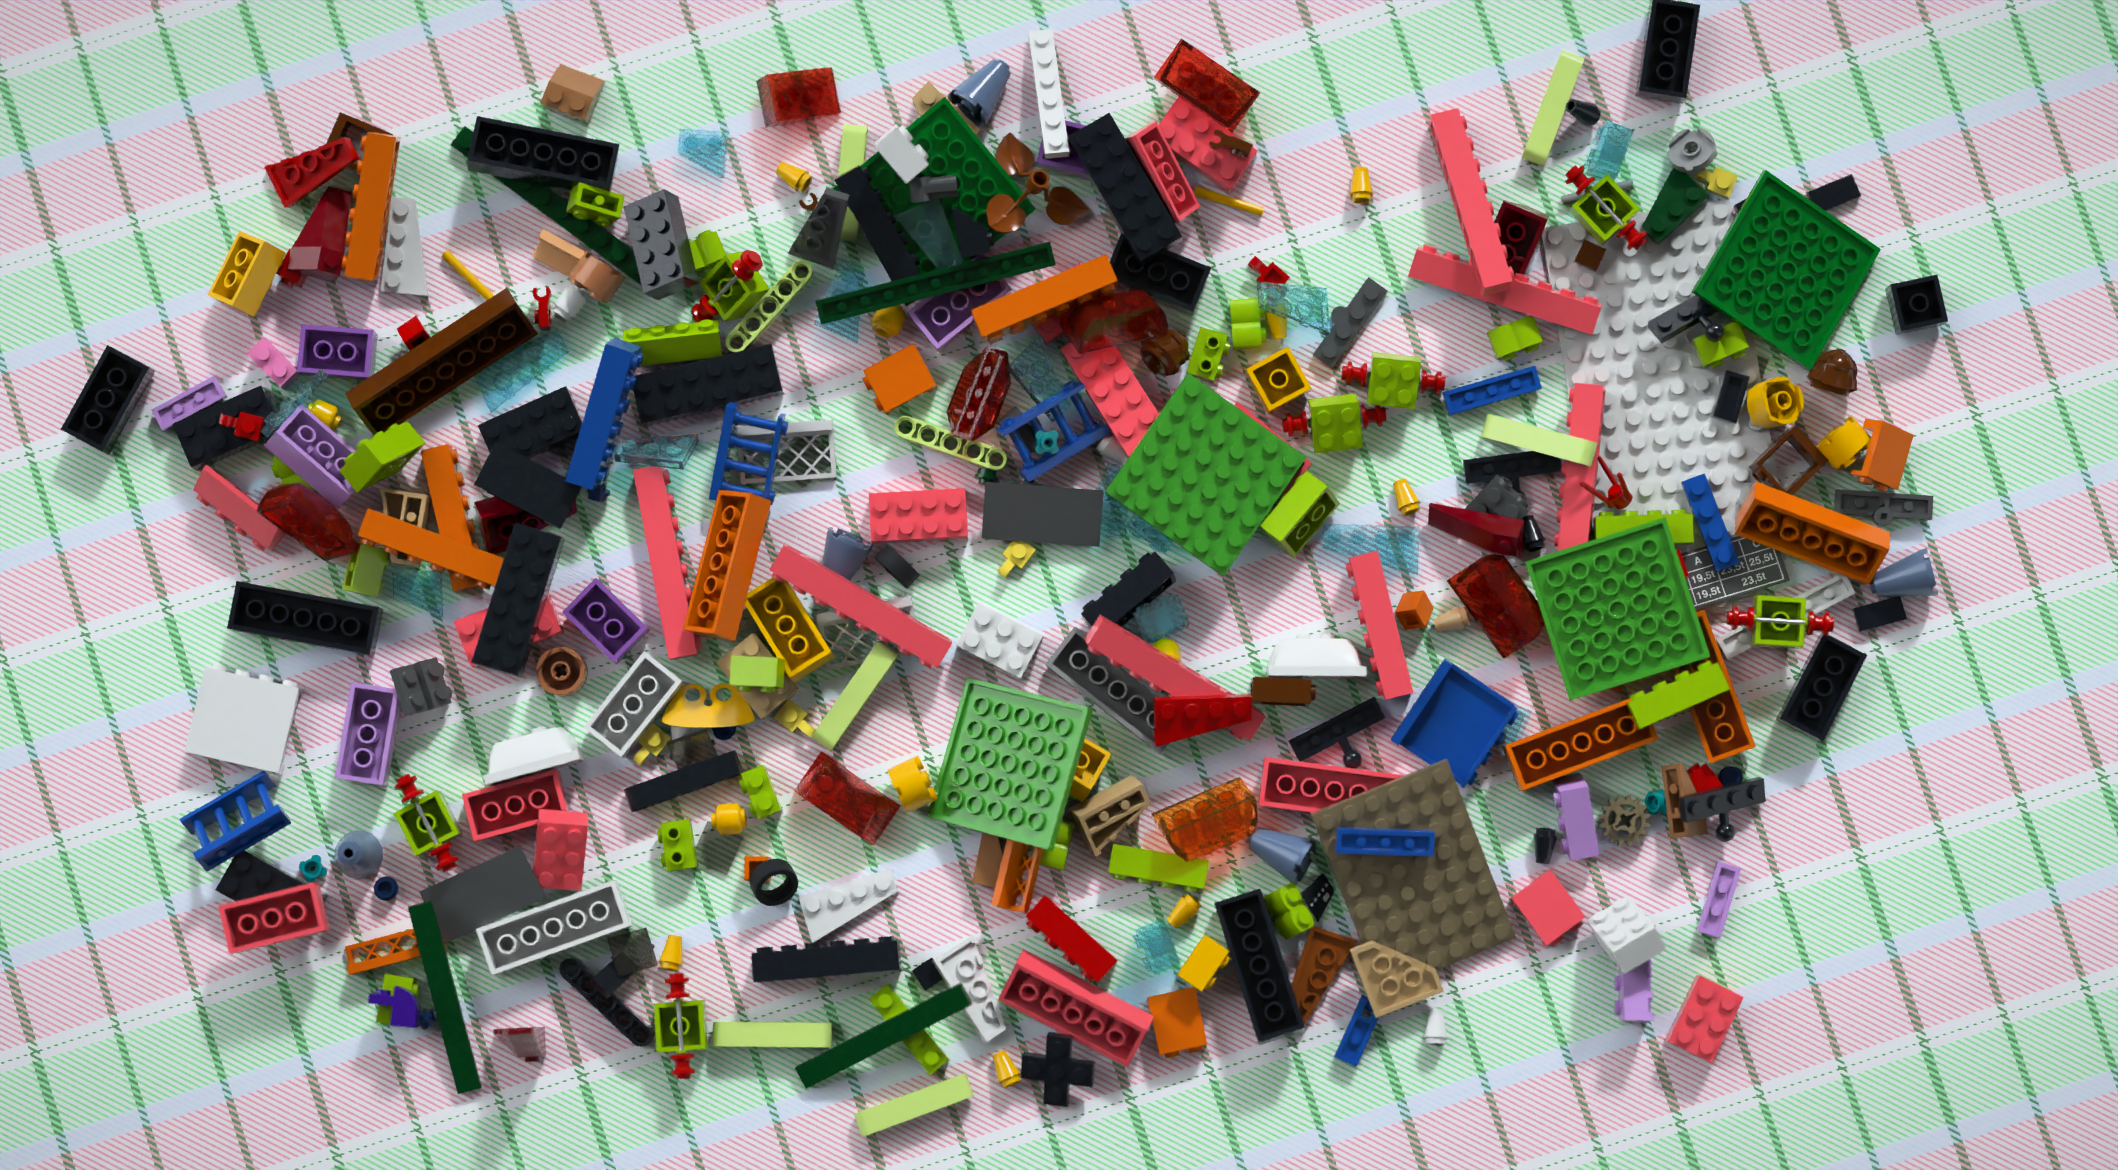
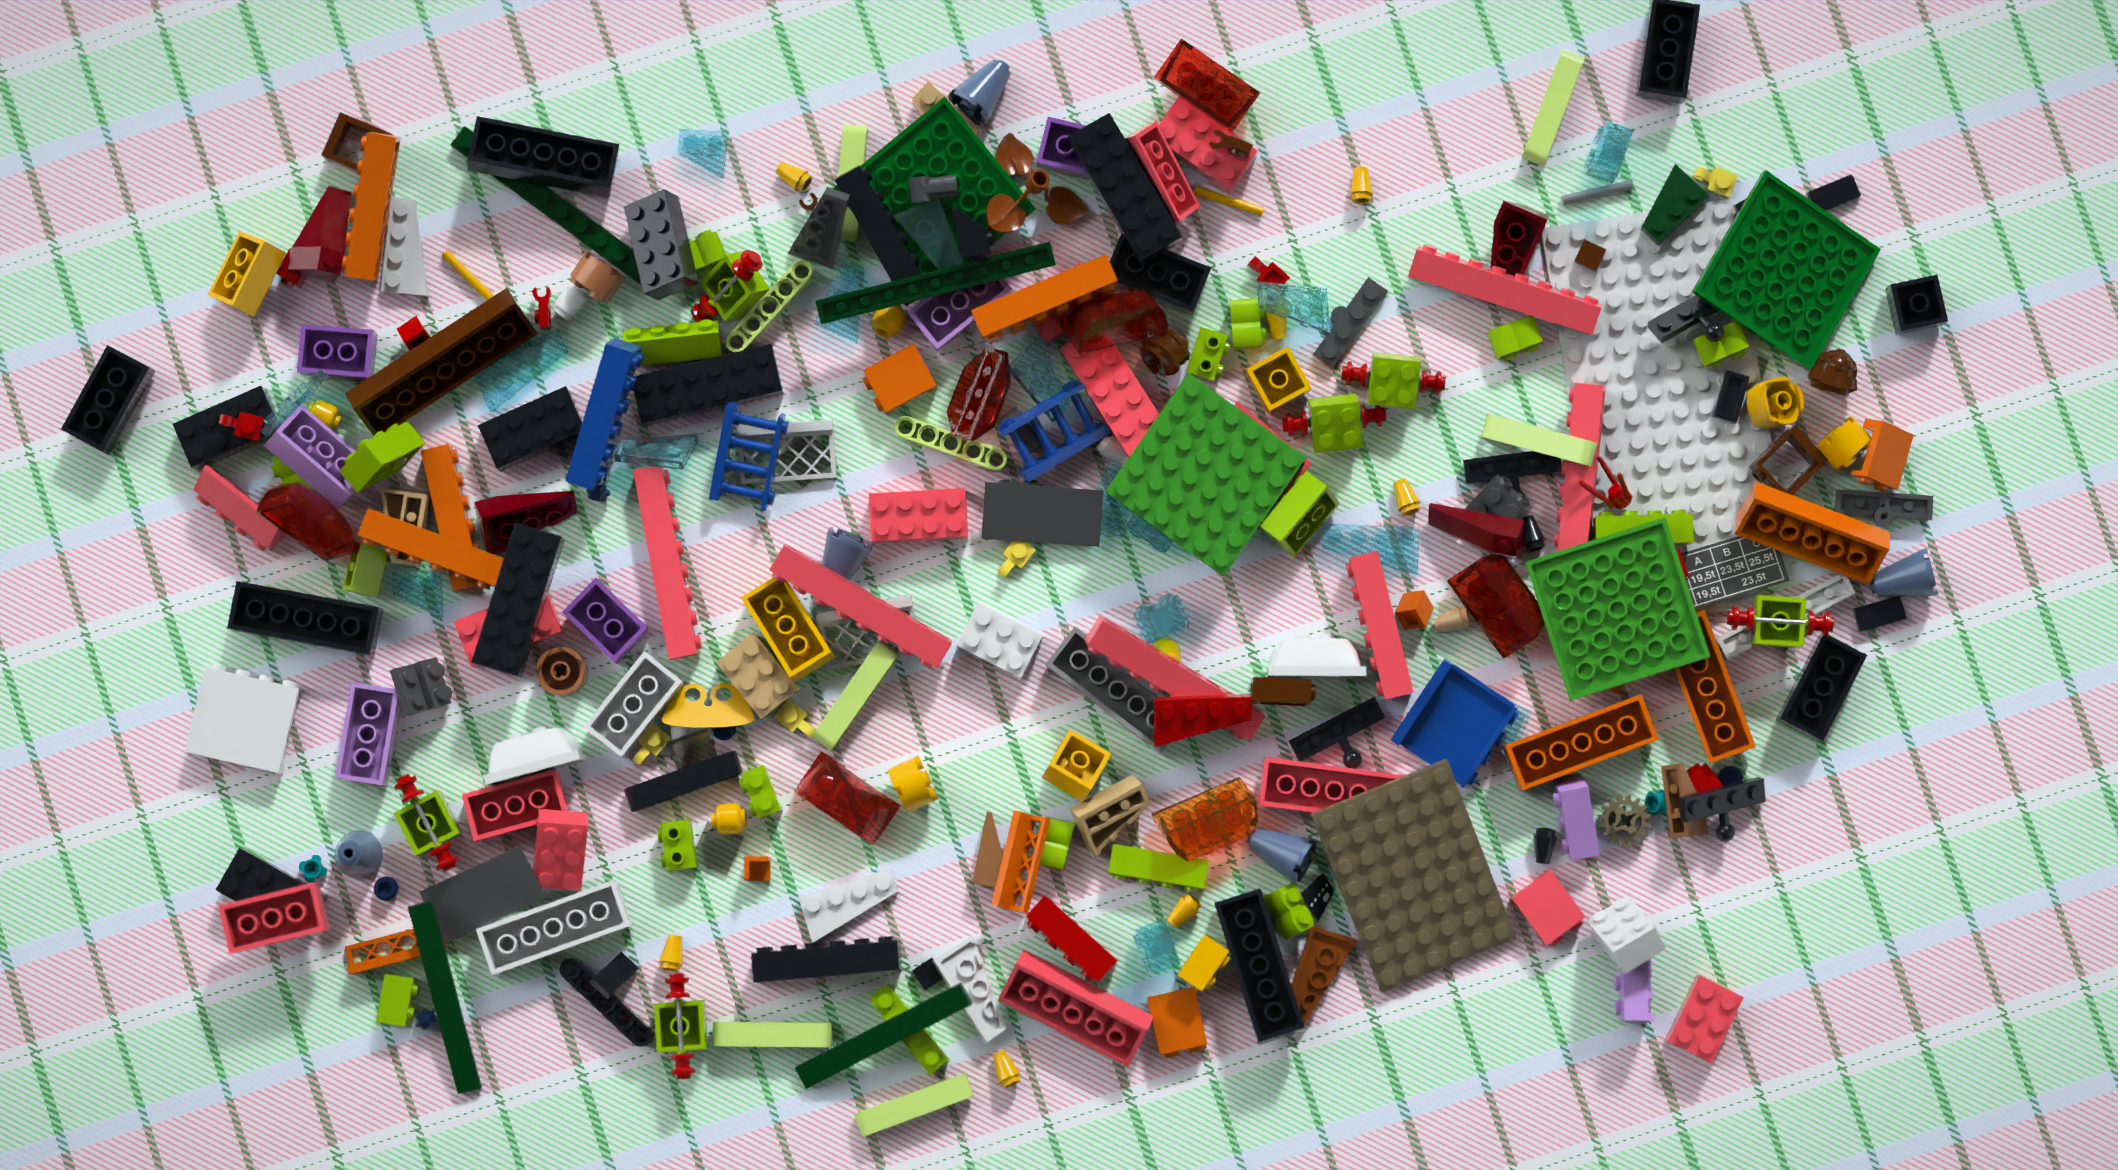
lavender plate [151,375,227,432] -> none
blue fence [180,771,291,872] -> none
bright pink brick [247,337,301,391] -> none
red wing [264,138,360,208] -> none
dark purple brick [368,986,420,1028] -> none
black tile [473,442,582,530] -> none
wedge [493,1027,546,1062] -> none
light nougat panel [532,229,585,278] -> none
medium nougat slope [540,64,605,125] -> none
lime brick [566,182,625,226] -> none
clear smoke piece [607,928,658,977] -> none
orange brick [683,490,771,641] -> none
lime brick [729,656,785,693] -> none
black tyre [749,859,799,906] -> none
clear red slope [756,67,841,127] -> none
white brick [874,124,929,184] -> none
black tyre [875,544,920,589] -> none
bright green plate [927,677,1093,851] -> none
dark green plate [974,468,998,485] -> none
black plate [1021,1032,1095,1107] -> none
white plate [1029,29,1069,159] -> none
teal plate [1035,430,1059,455] -> none
black brick [1081,551,1176,629] -> none
blue plate [1334,995,1379,1067] -> none
blue plate [1335,827,1435,856] -> none
tan plate [1349,941,1444,1018] -> none
white cone [1423,1009,1448,1046] -> none
coral brick [1429,108,1515,297] -> none
blue plate [1442,366,1542,416] -> none
lime brick [1565,165,1647,250] -> none
black cone [1566,99,1601,126] -> none
lime brick [1626,661,1730,730] -> none
light grey plate [1668,128,1718,176] -> none
blue plate [1681,473,1740,572] -> none
lavender plate [1696,861,1742,938] -> none

